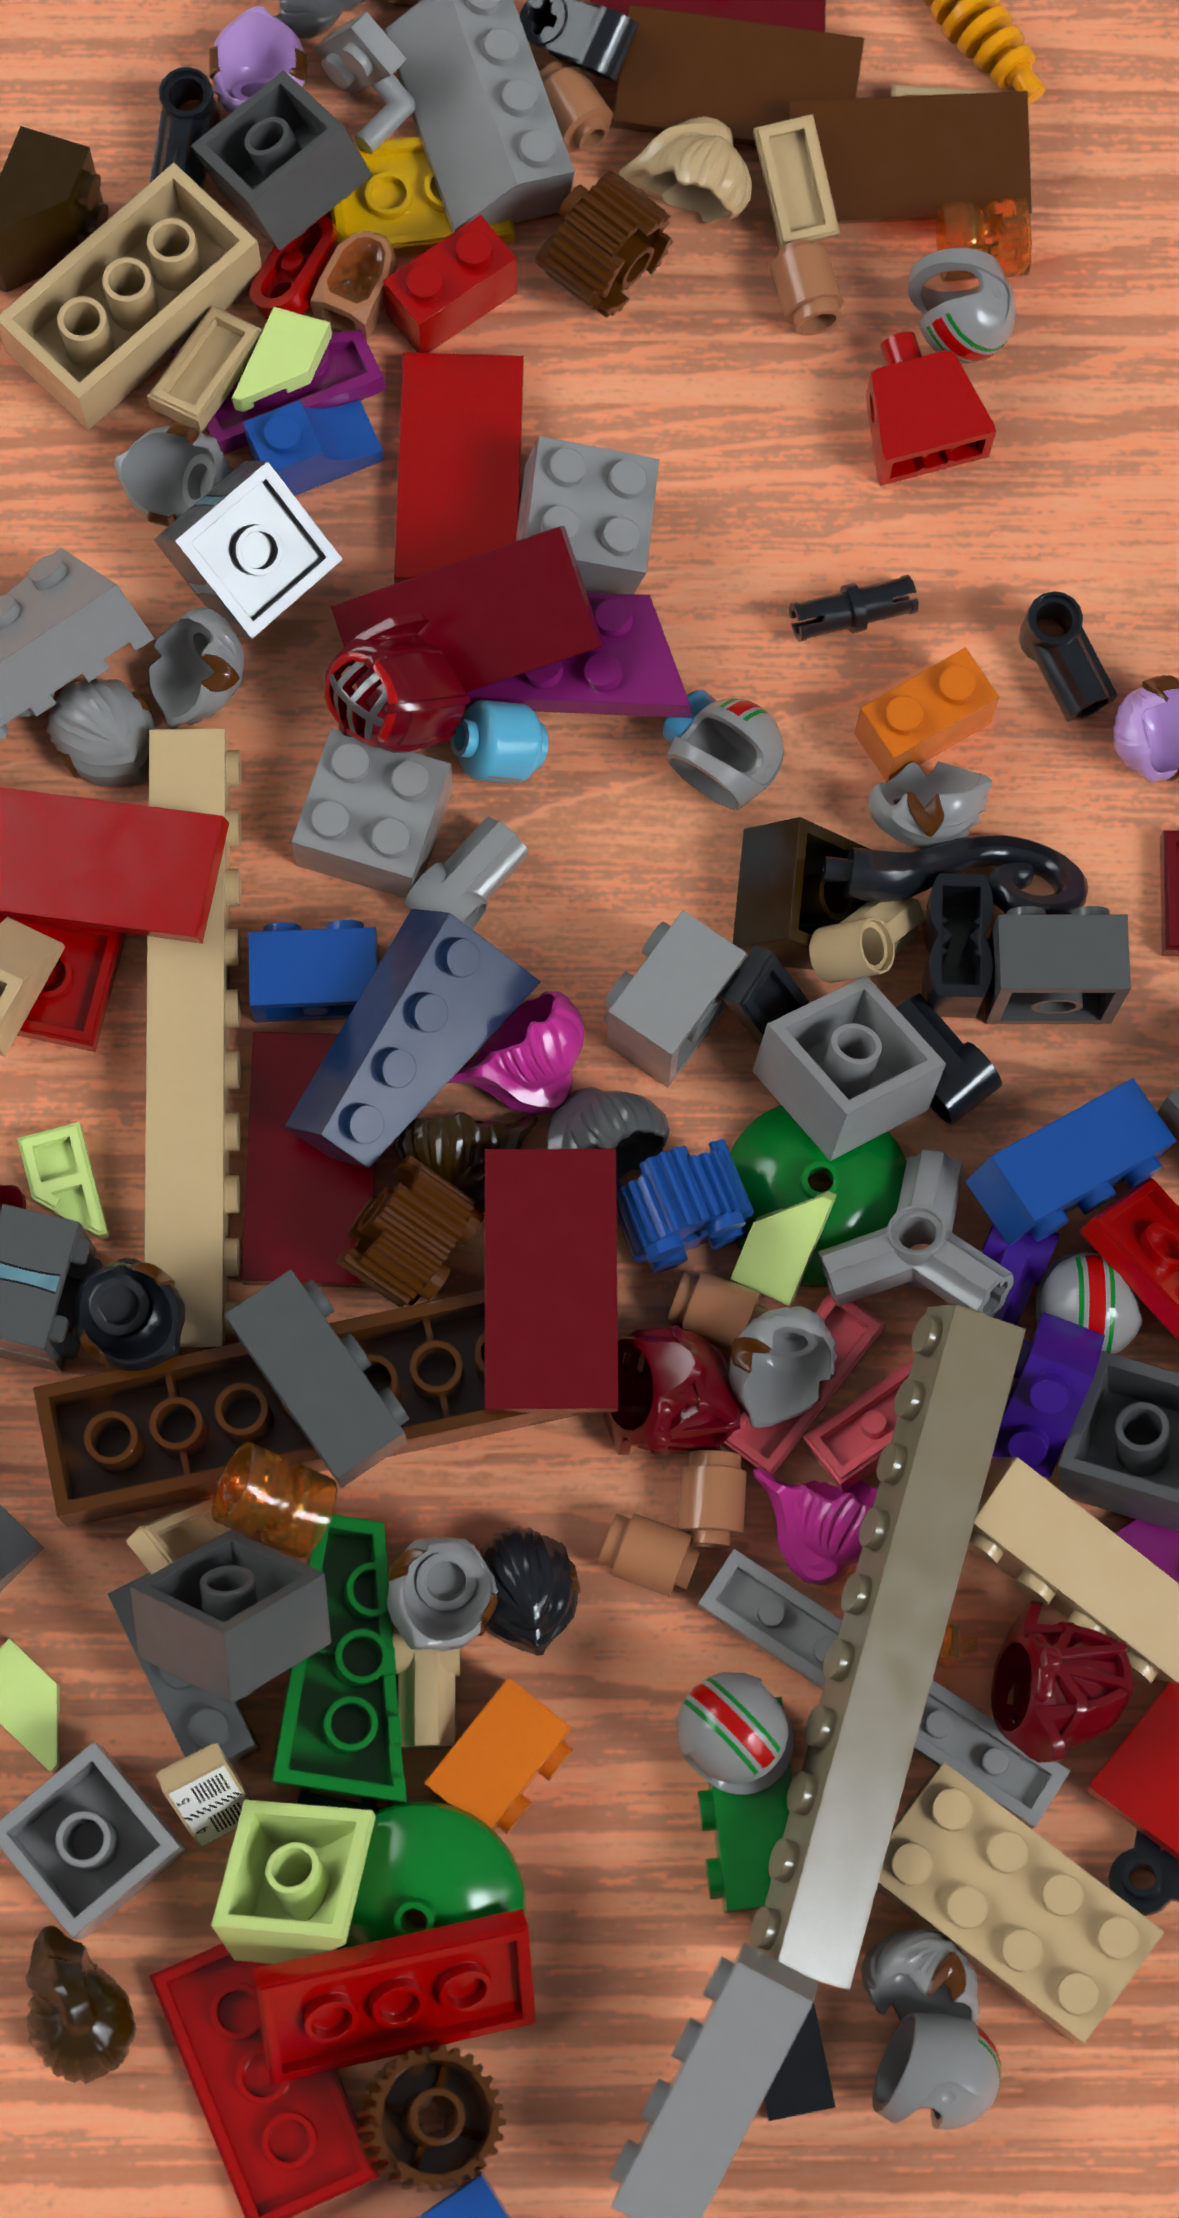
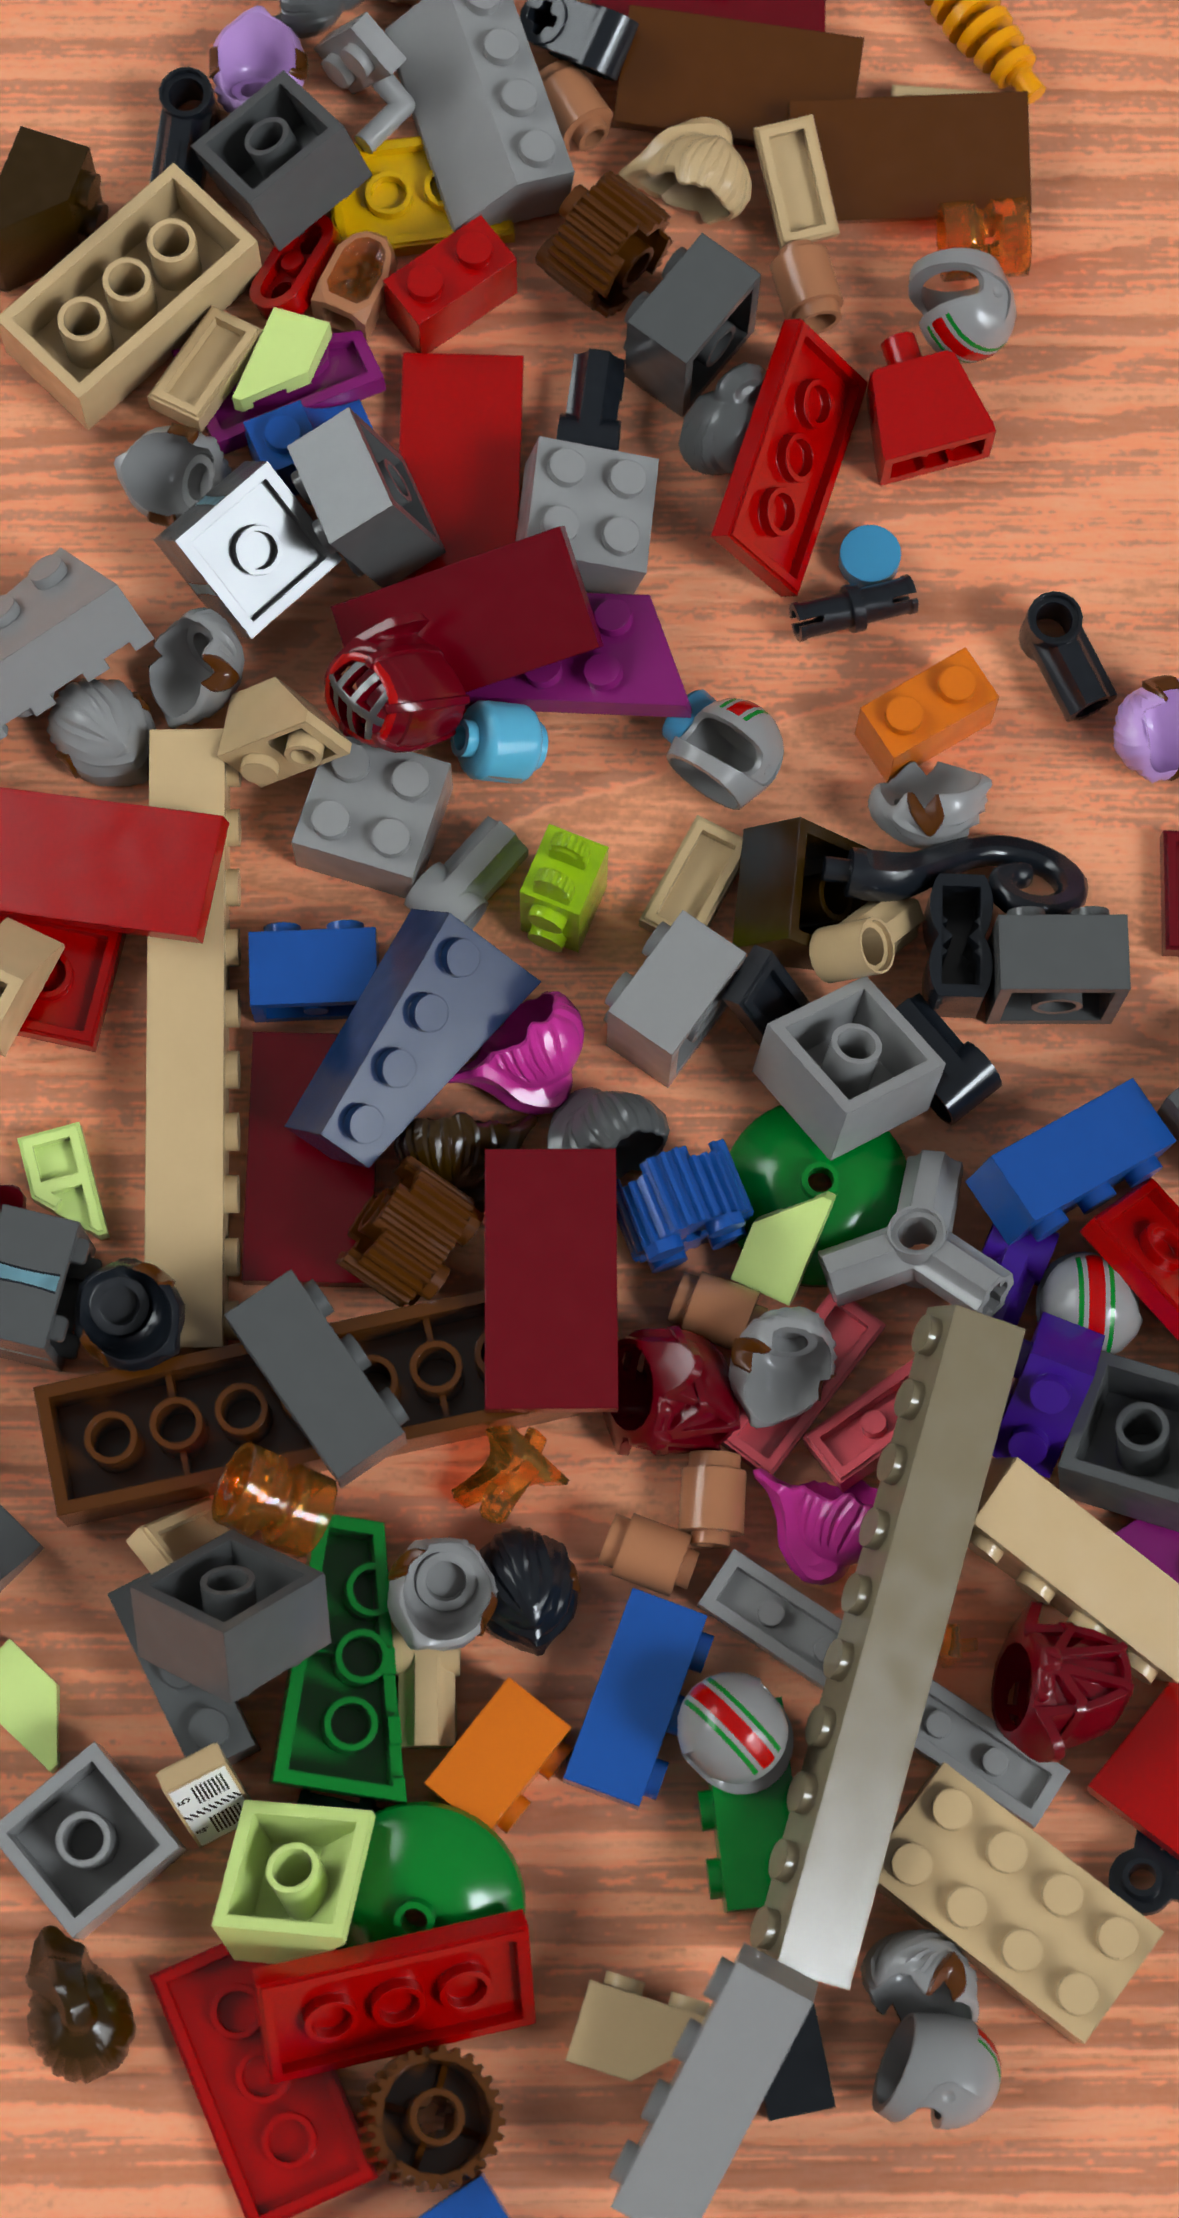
none -> tan slope [217,677,352,788]
none -> dark grey brick [287,407,446,588]
none -> clear orange piece [451,1425,570,1524]
none -> lime hinge [519,824,609,953]
none -> black piece [556,349,625,451]
none -> blue brick [563,1588,714,1810]
none -> tan slope [566,1971,710,2082]
none -> dark grey brick [623,233,761,417]
none -> tan tile [639,815,743,933]
none -> dark grey hair [678,362,766,475]
none -> red tile [710,318,868,597]
none -> dark azure tile [838,525,901,588]

